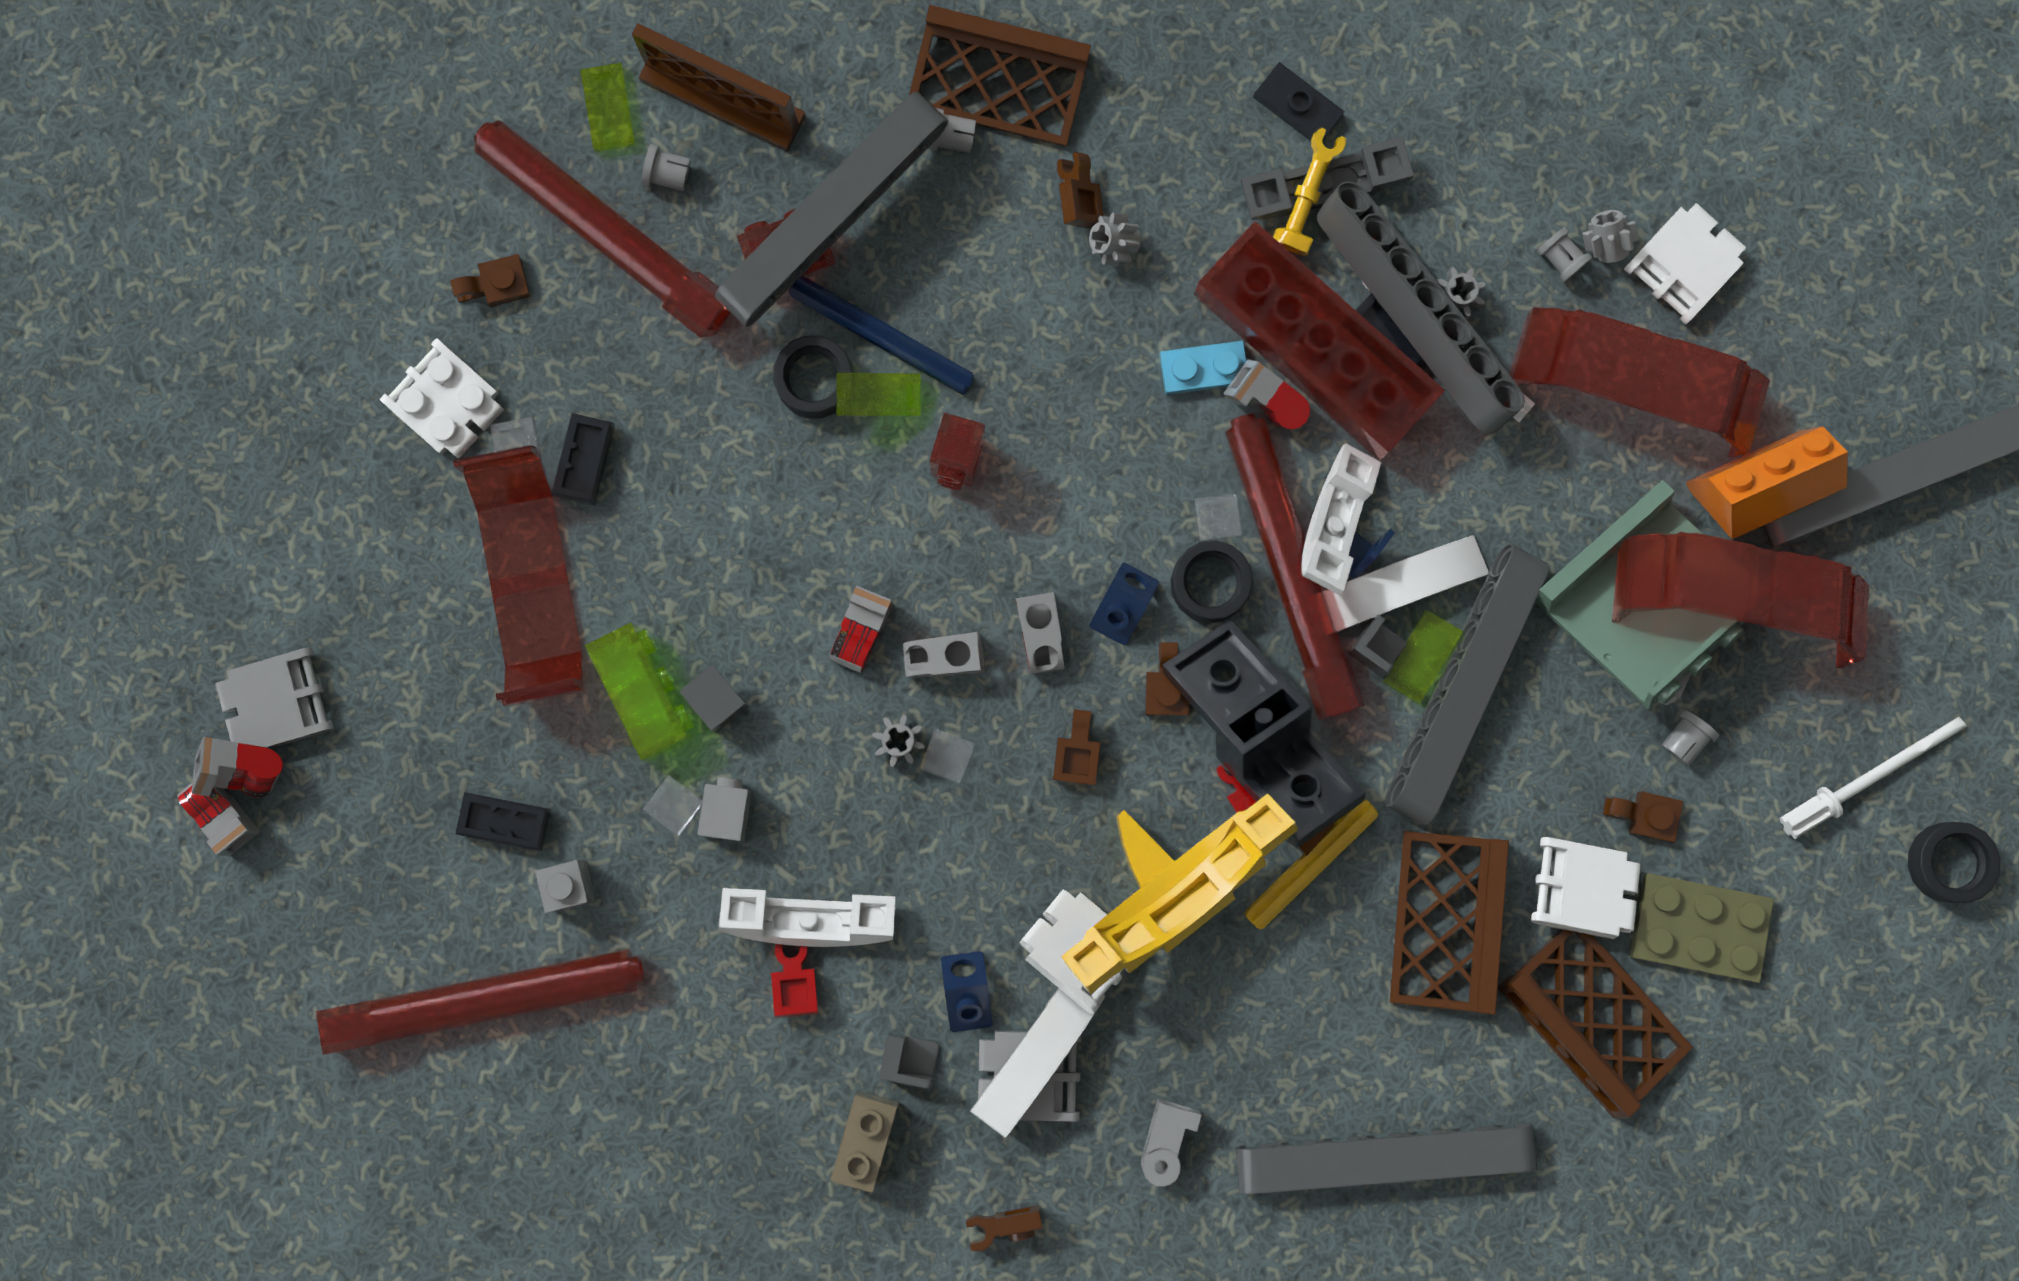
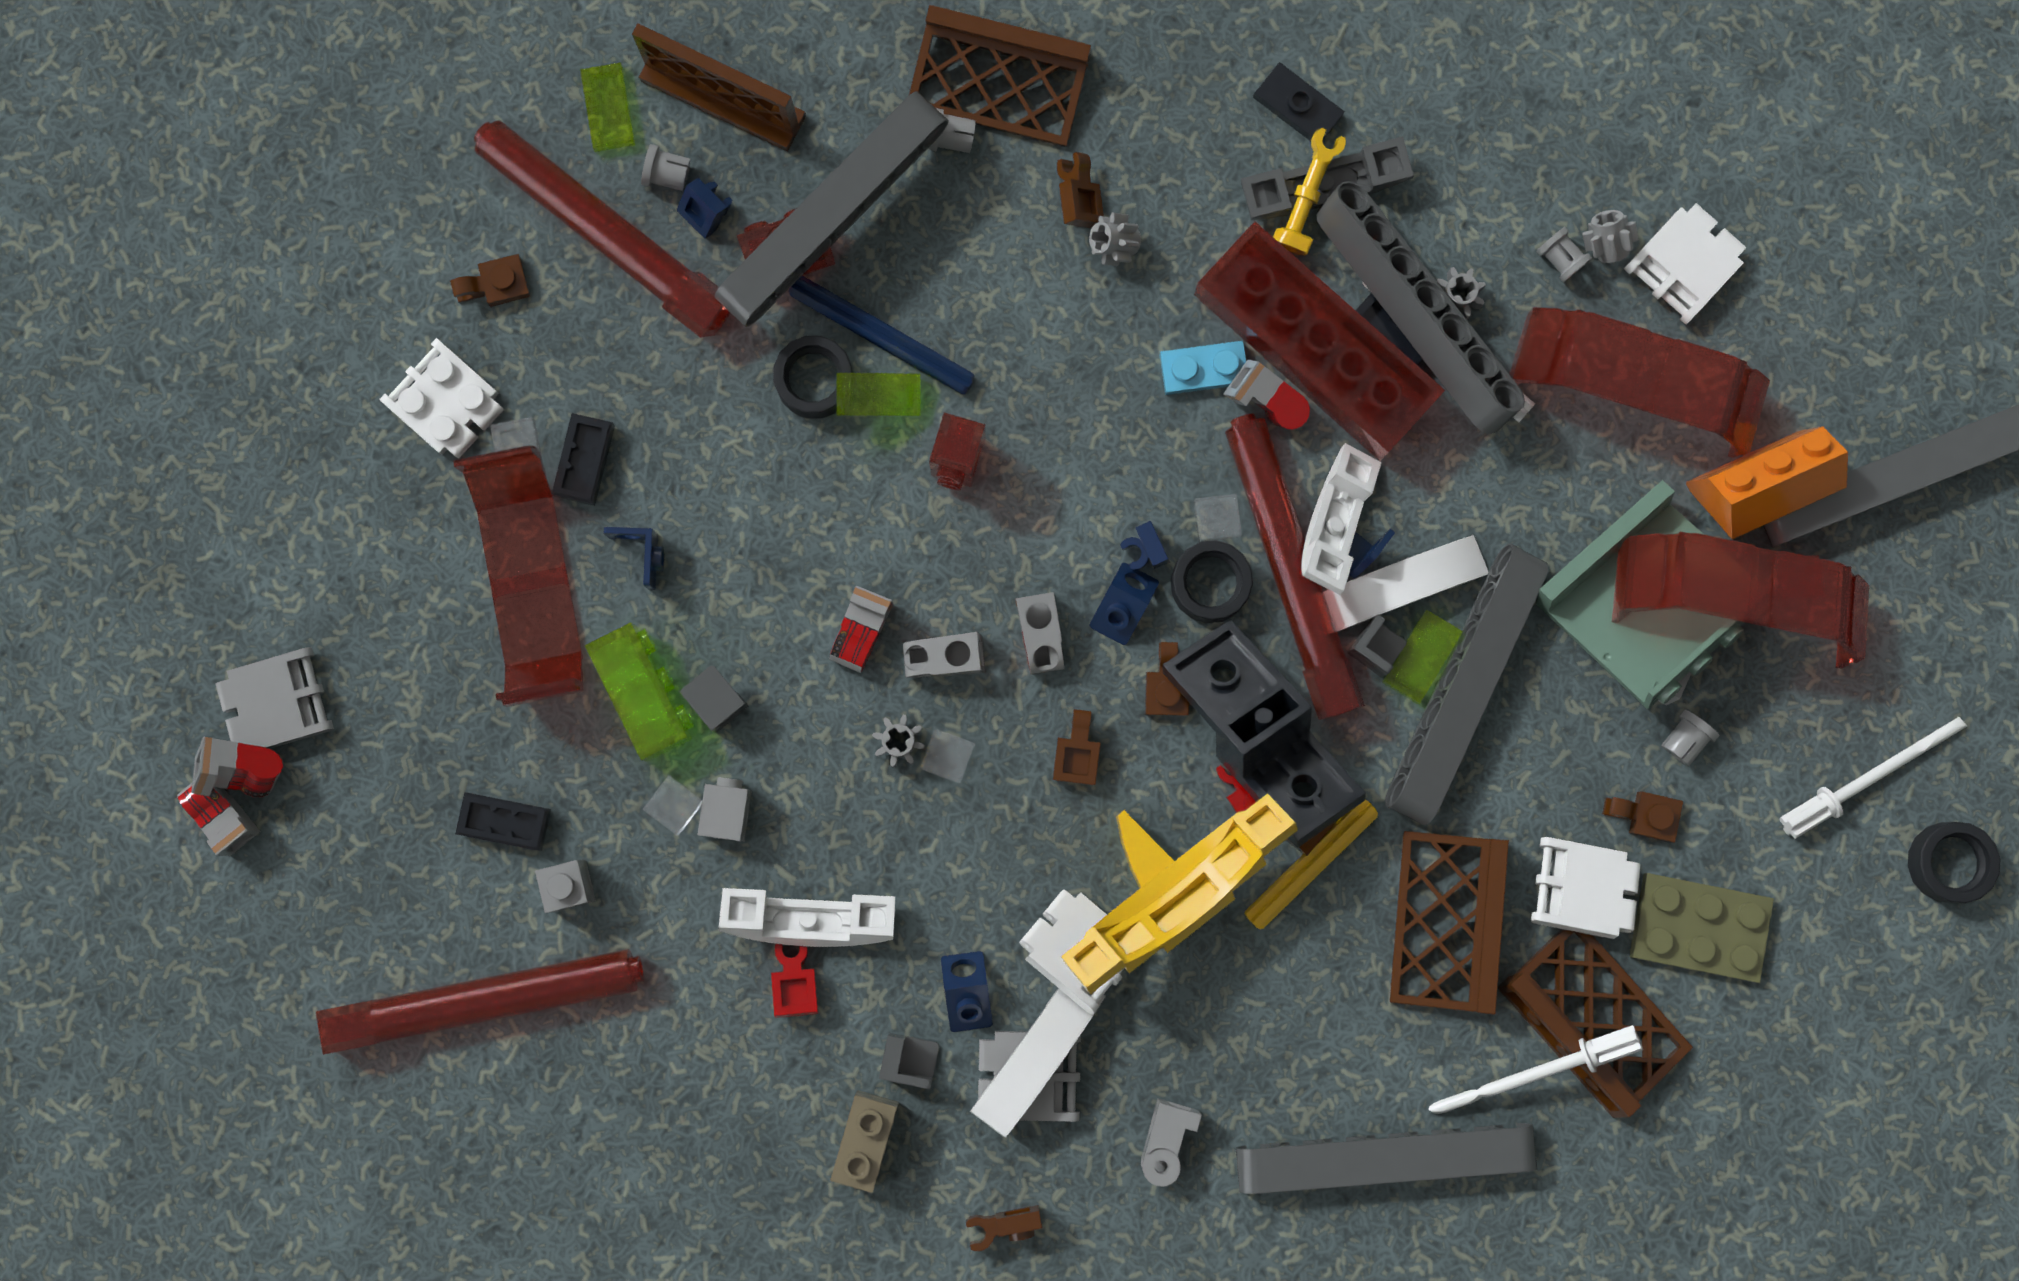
none -> dark blue bracket [603,527,665,590]
none -> dark blue tile [676,178,733,239]
none -> dark blue tile [1120,520,1170,571]
none -> white piece [1428,1025,1643,1114]

